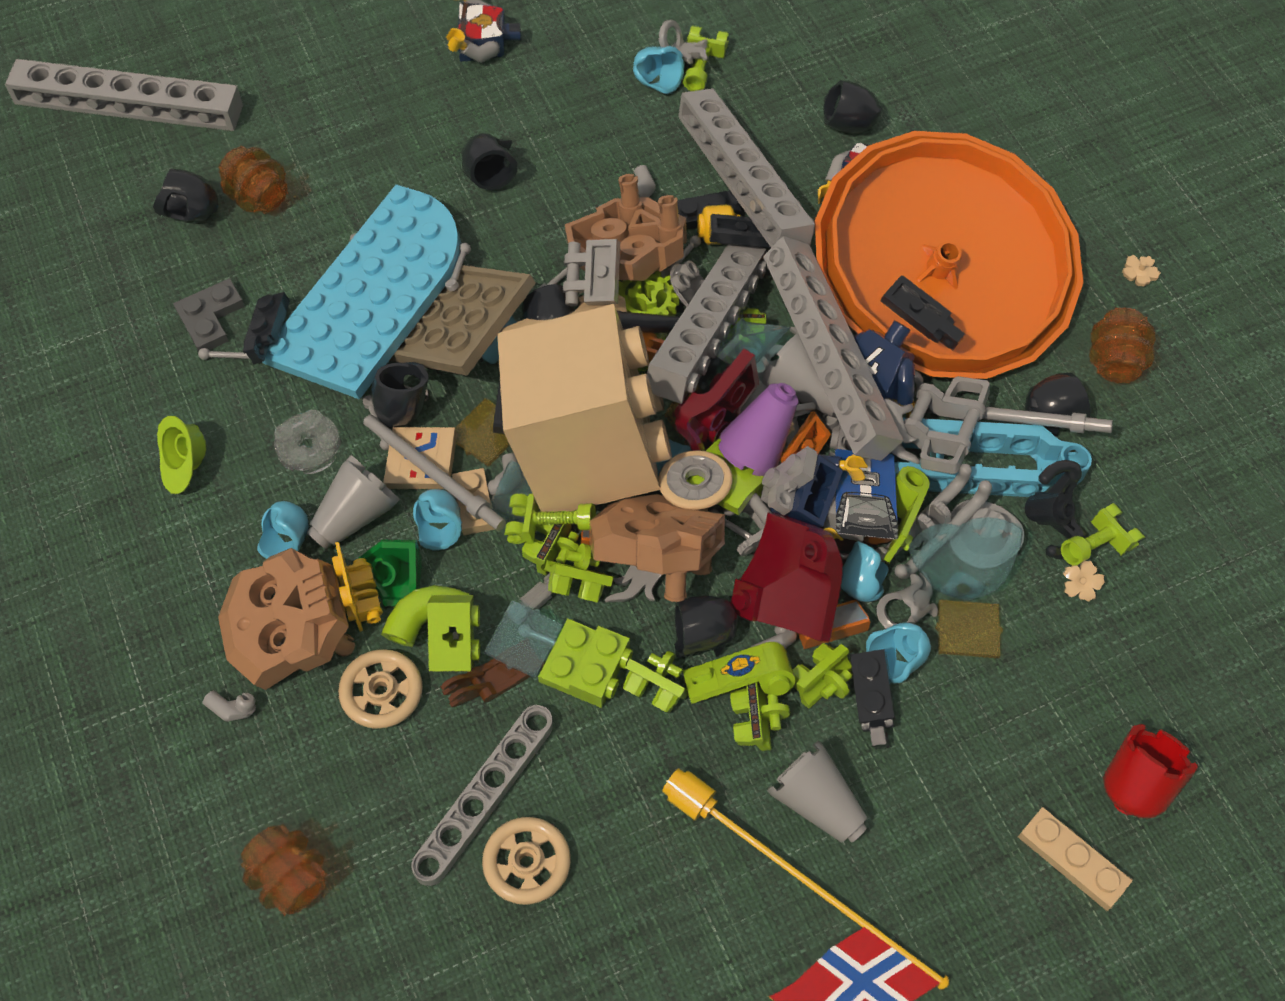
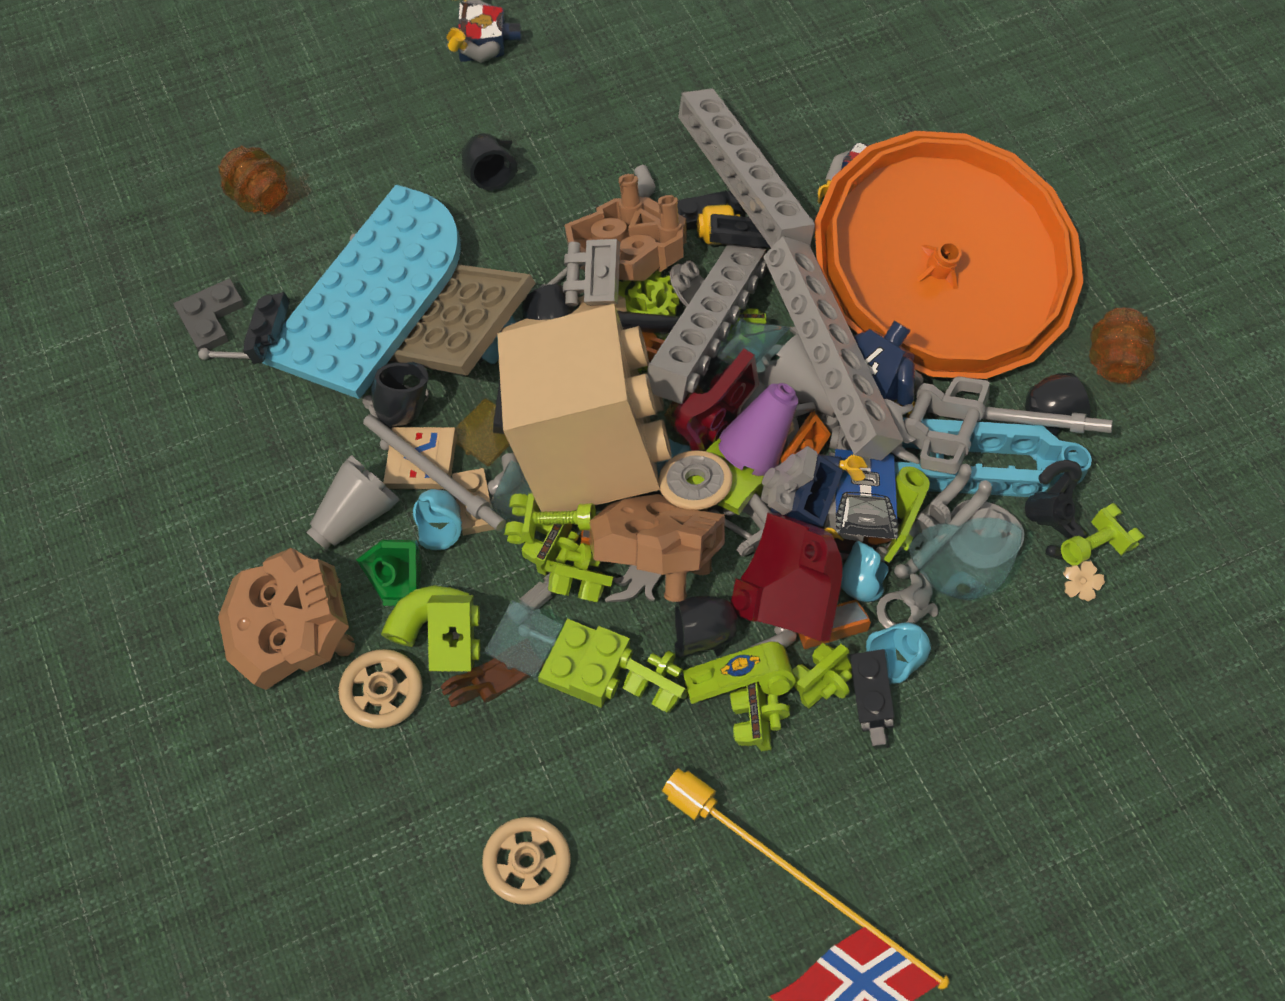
light grey brick [5,59,243,131] -> none
black piece [153,168,218,221] -> none
lime piece [157,416,206,494] -> none
light grey arm [203,690,256,722] -> none
clear orange piece [241,824,327,916] -> none
medium azure hair [257,501,309,559] -> none
clear plate [274,410,341,474] -> none
yellow hinge [332,542,383,632] -> none
light grey beam [411,705,553,886] -> none
light grey hinge [445,243,471,291] -> none
medium azure hair [633,46,684,94] -> none
light grey piece [659,20,708,64] -> none
light grey hinge [661,235,701,278] -> none
lime bar [683,26,729,91] -> none
light grey cone [766,740,867,843] -> none
black piece [823,80,882,134] -> none
black hinge [880,275,965,350] -> none
clear yellow piece [935,600,1003,658] -> none
tan plate [1018,807,1133,911] -> none
red cylinder [1103,724,1198,819] -> none
tan plant [1122,255,1161,286] -> none

